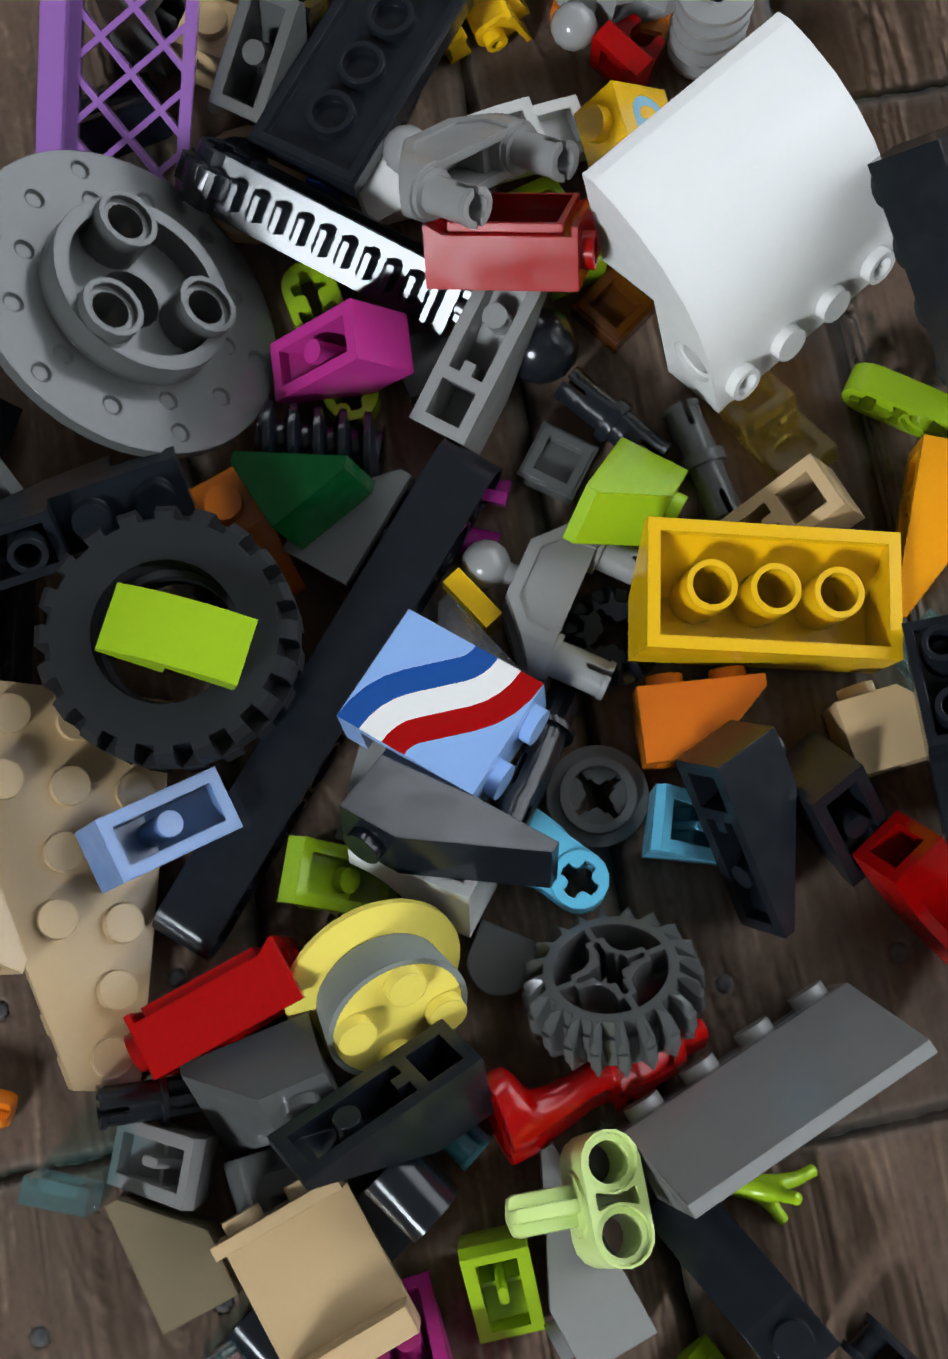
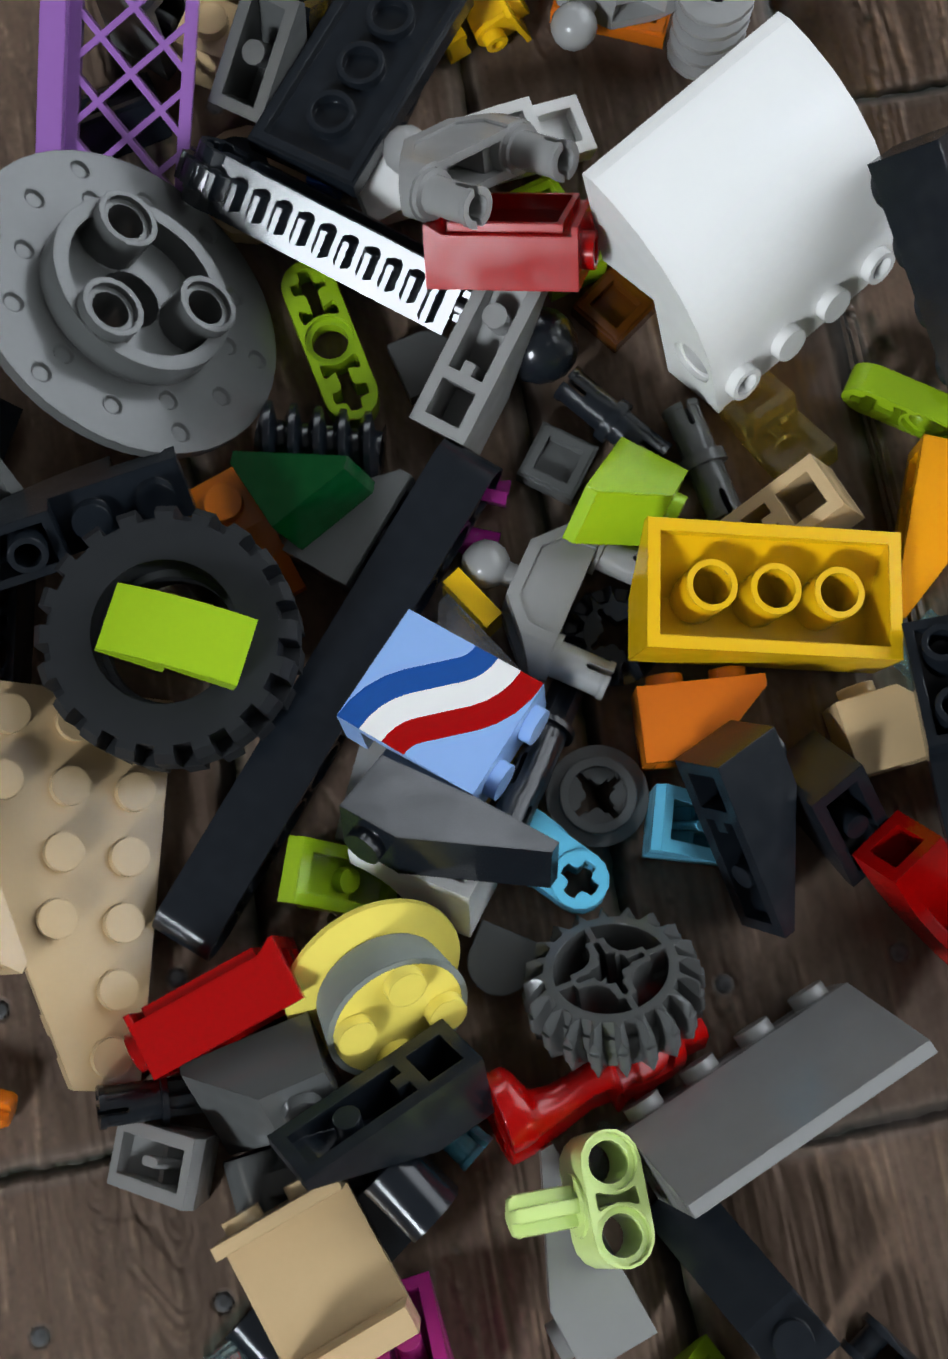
clear light blue tile [17,1168,106,1217] -> none
medium blue slope [74,766,243,894] -> none
dark tan slope [104,1192,243,1335] -> none
dark pink slope [270,298,414,404] -> none
lime slope [457,1225,545,1344] -> none
yellow brick [574,80,668,167] -> none
red tile [589,14,665,87] -> none
lime bar [732,1164,817,1225] -> none

